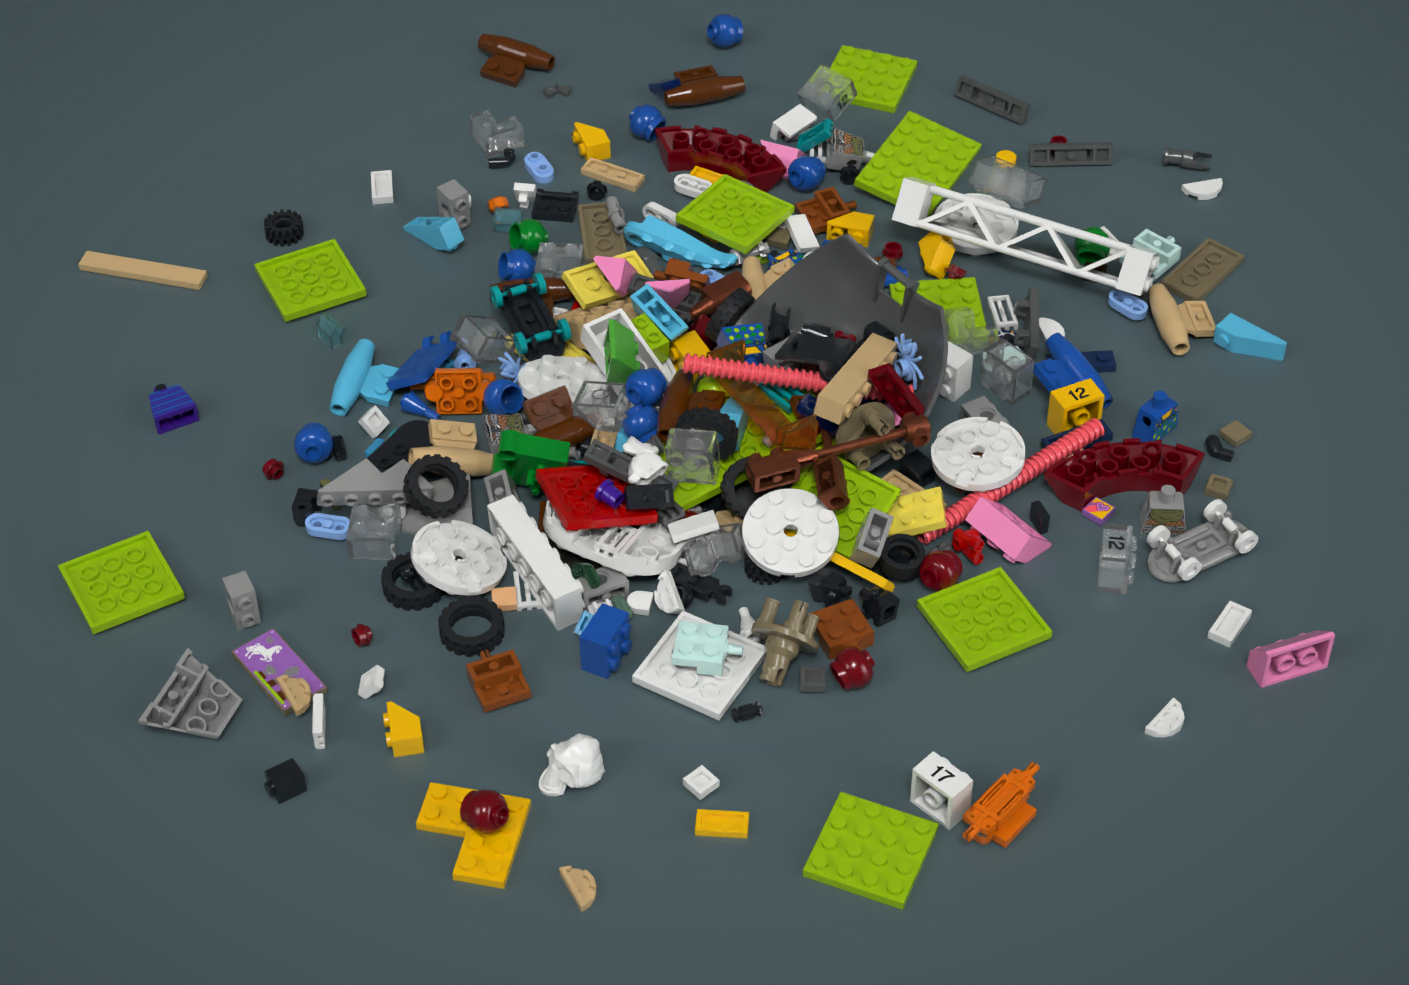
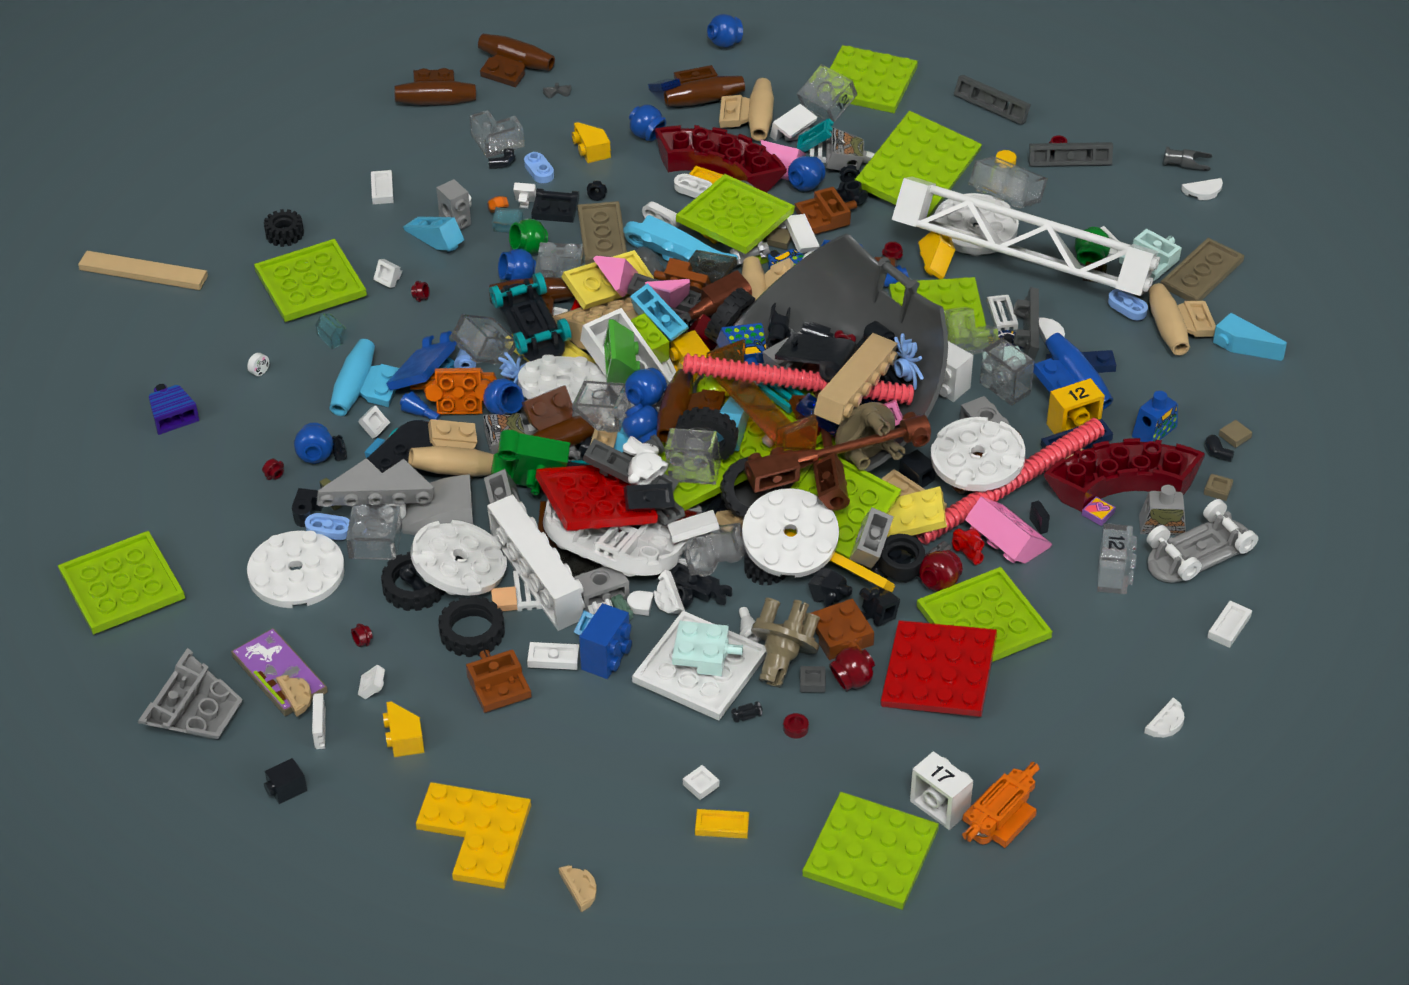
light grey brick [222,571,261,631] -> none
black tyre [403,454,469,519] -> none
dark red piece [460,789,509,834] -> none
white head [539,733,605,796] -> none
clear green arm [570,562,602,589] -> none
tan tile [581,157,645,192] -> none
dark purple piece [594,479,625,509] -> none
light grey pin [605,196,626,234] -> none
yellow slope [826,212,875,247] -> none
dark red plate [868,363,925,418] -> none
dark red plate [944,264,967,279] -> none
bright pink slope [1246,630,1335,688] -> none
none -> white tile [247,353,269,376]
none -> white plate [247,530,345,608]
none -> white tile [373,259,402,288]
none -> reddish brown plate [394,68,476,106]
none -> dark red plate [411,281,429,302]
none -> white plate [527,642,580,670]
none -> clear smoke plate [688,250,737,283]
none -> tan plate [719,78,774,141]
none -> dark red tile [783,713,809,739]
none -> black plate [836,181,868,206]
none -> red plate [881,620,997,717]

